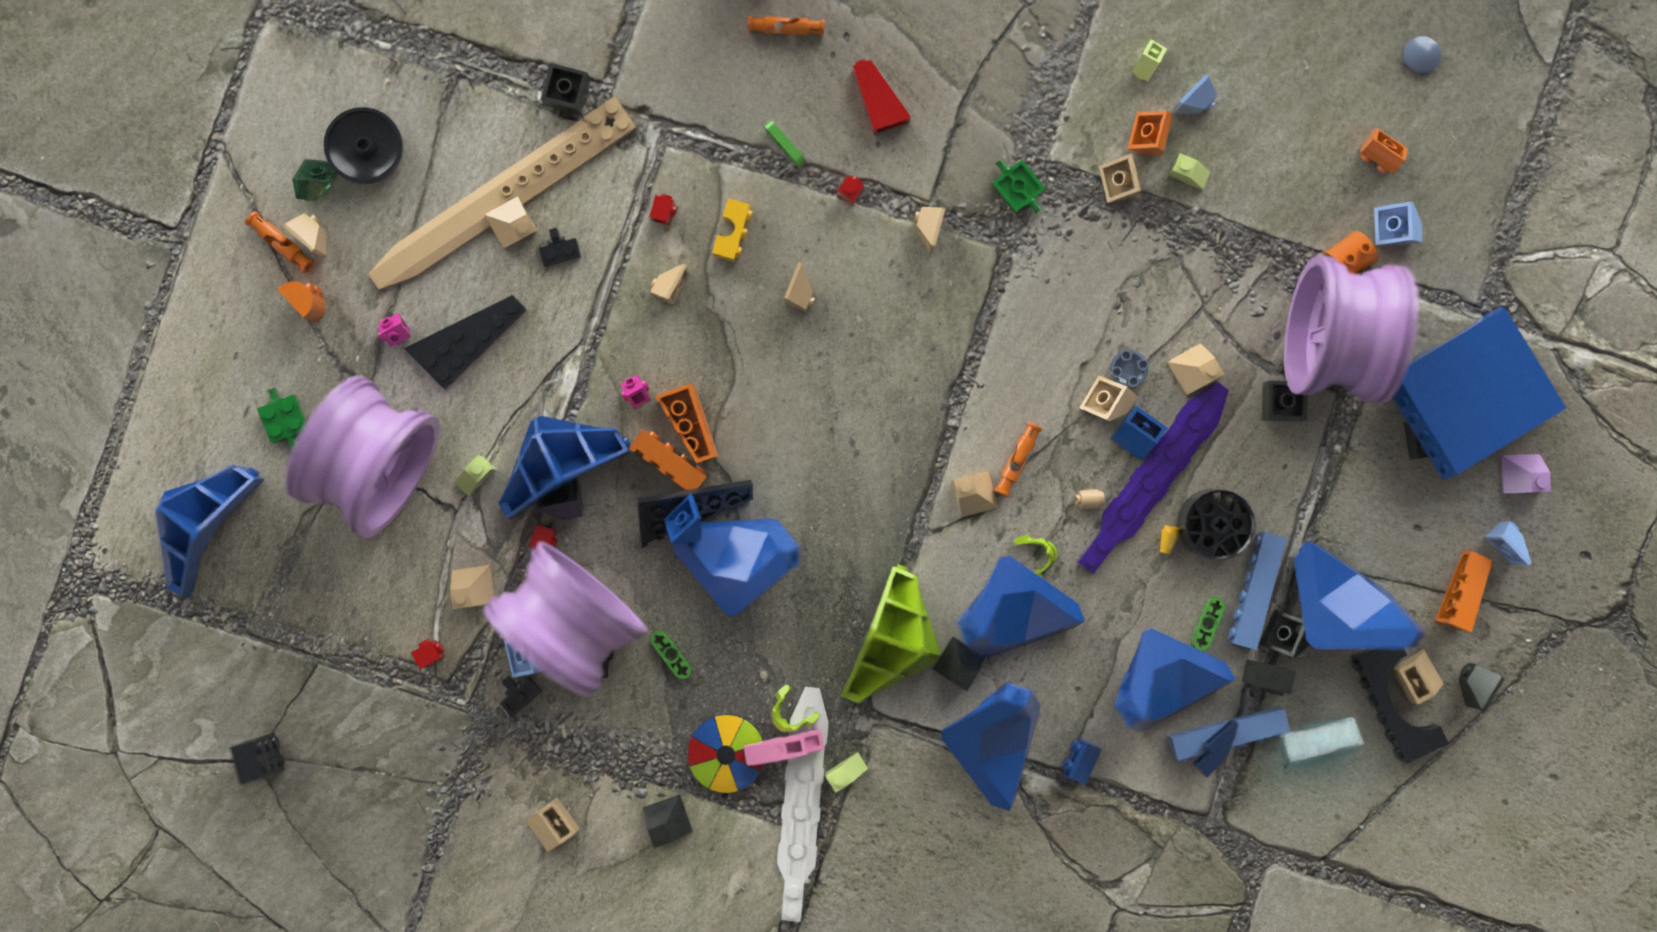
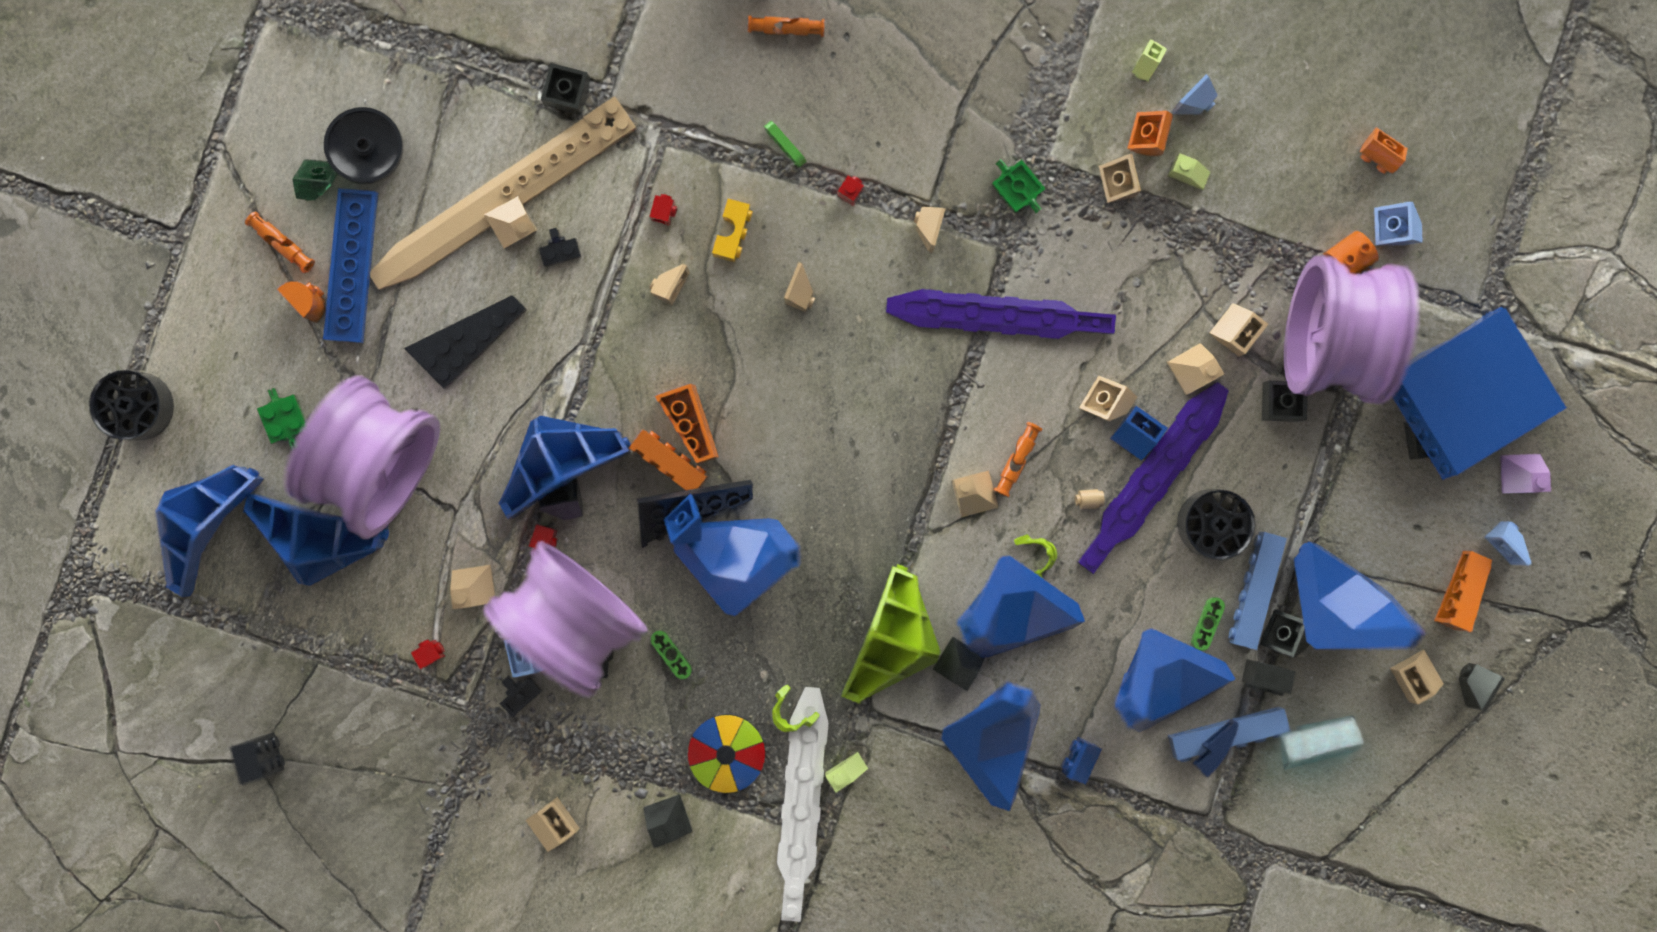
tan slope [283,213,327,259] -> none
dark pink brick [378,313,411,347] -> none
yellowish green slope [455,455,496,497] -> none
dark pink brick [620,375,651,409] -> none
bright pink slope [743,729,824,766] -> none
red slope [852,59,911,135] -> none
sand blue dish [1110,350,1149,388] -> none
yellow cone [1160,525,1180,554] -> none
black arch [1350,648,1449,763] -> none
sand blue dish [1402,36,1441,74] -> none
none -> black wheel [89,370,174,441]
none -> blue panel [243,493,389,586]
none -> blue plate [323,188,378,343]
none -> dark purple plate [886,289,1116,339]
none -> tan slope [1209,303,1268,357]

